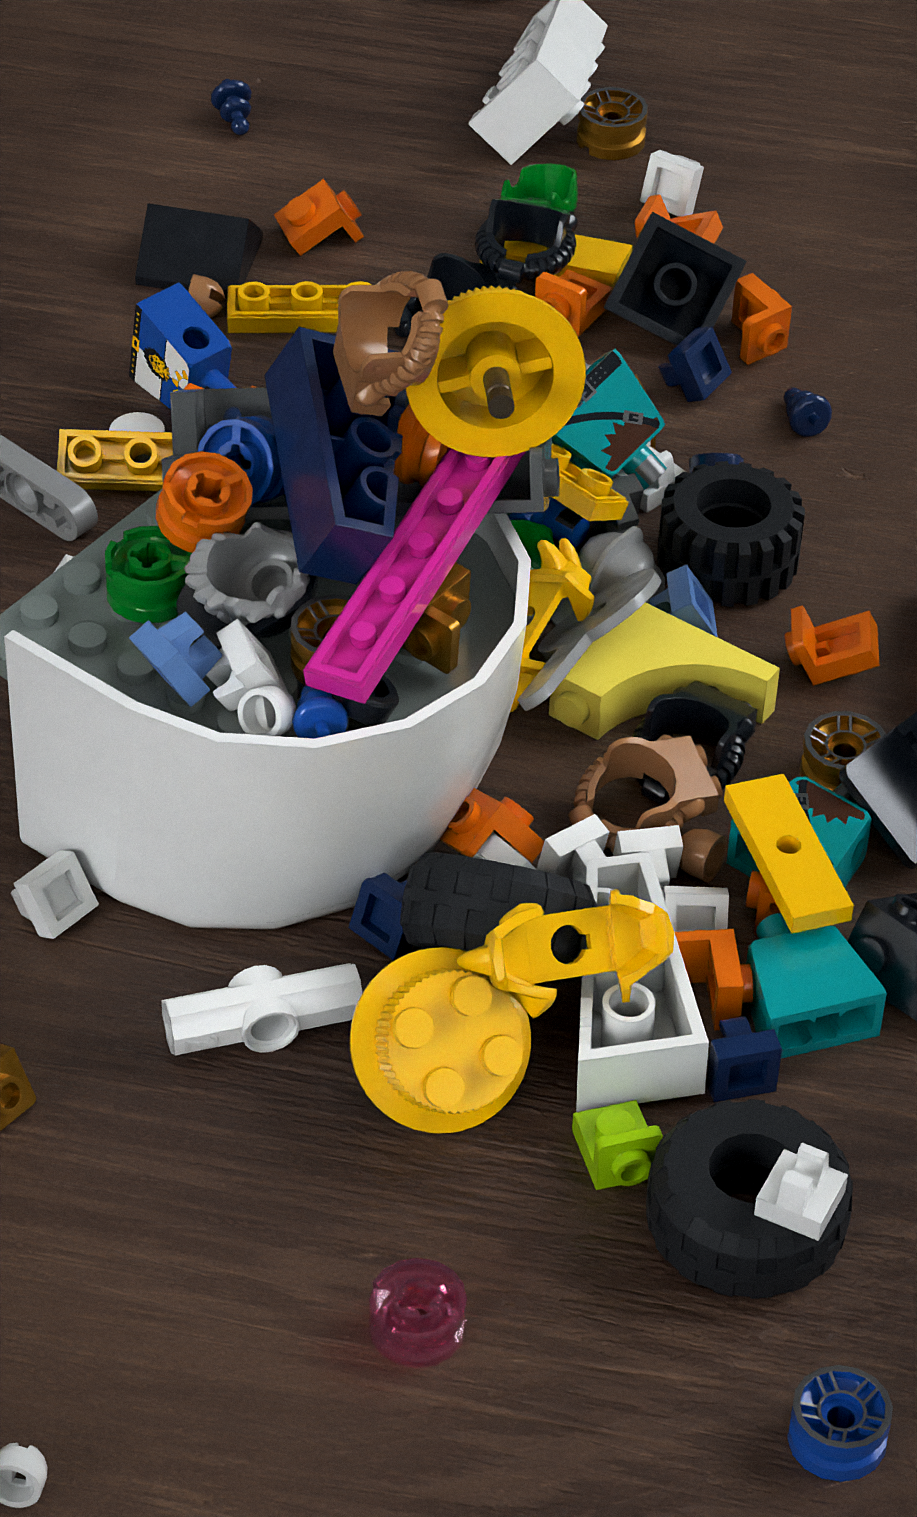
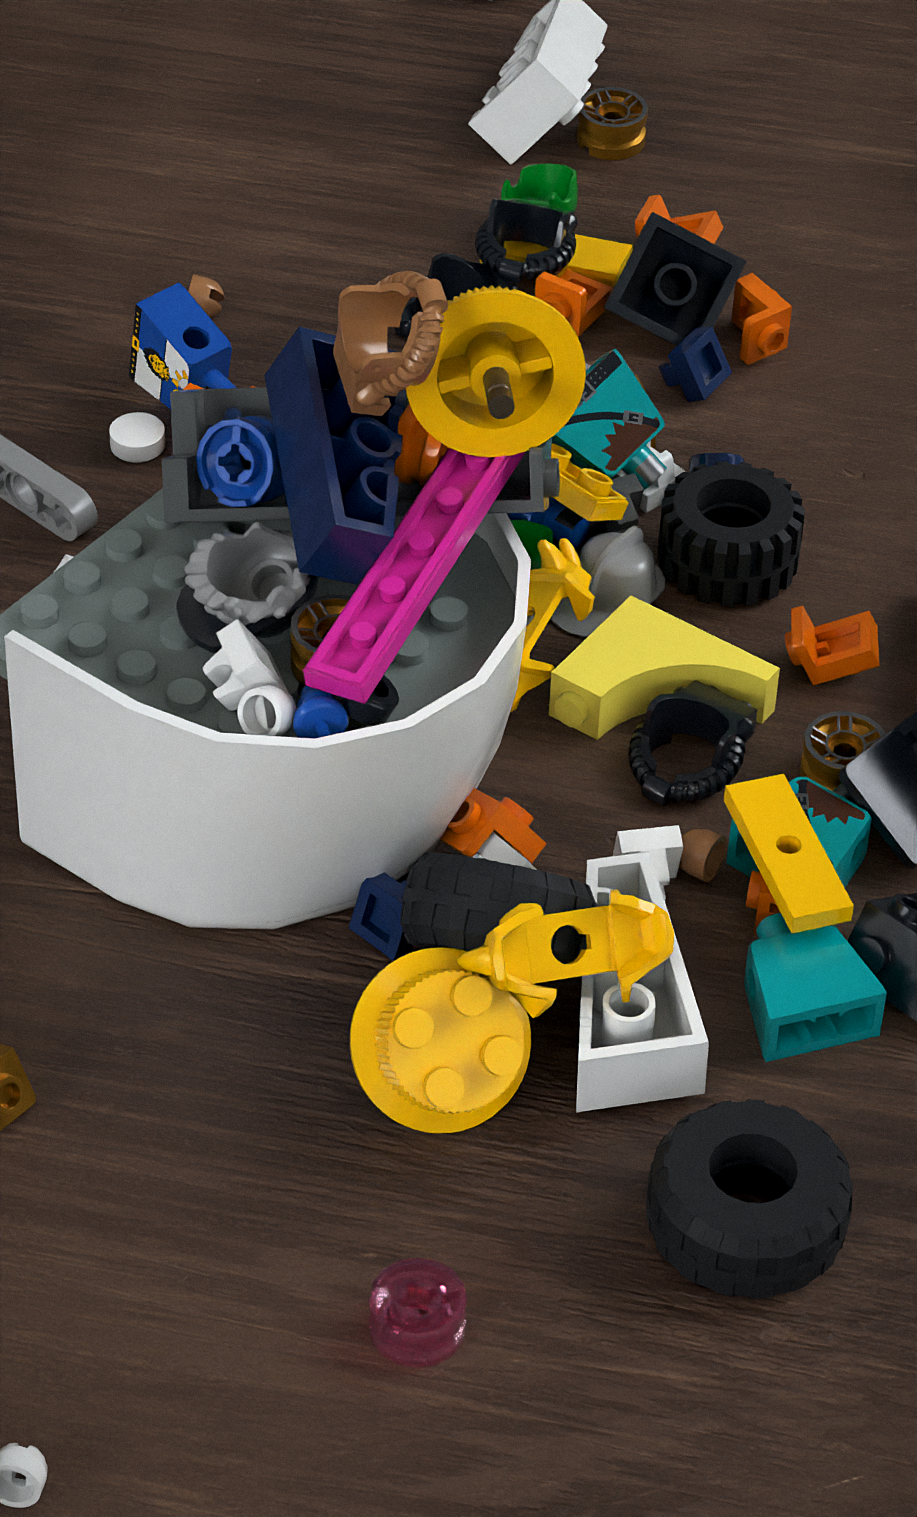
white tile [11,850,99,939] -> none
yellow tile [57,429,173,491] -> none
green wheel [105,526,192,624] -> none
medium blue tile [129,612,223,707] -> none
black slope [135,203,263,299] -> none
orange wheel [155,451,253,553] -> none
white piece [161,963,363,1056] -> none
dark blue hair [211,79,251,135] -> none
yellow tile [227,281,372,333] -> none
orange bracket [274,178,364,256] -> none
pearl gold bracket [402,562,471,674] -> none
light grey piece [517,568,661,711] -> none
white tile [537,814,609,884] -> none
medium nougat piece [568,734,723,853] -> none
lime bracket [572,1100,663,1190] -> none
white tile [640,150,704,217] -> none
medium blue tile [649,564,718,637] -> none
white tile [664,886,729,932] -> none
orange bracket [675,929,753,1031] -> none
dark blue tile [706,1016,782,1102] -> none
white tile [754,1143,848,1241] -> none
dark blue hair [783,387,832,437] -> none
blue wheel [787,1365,893,1482] -> none

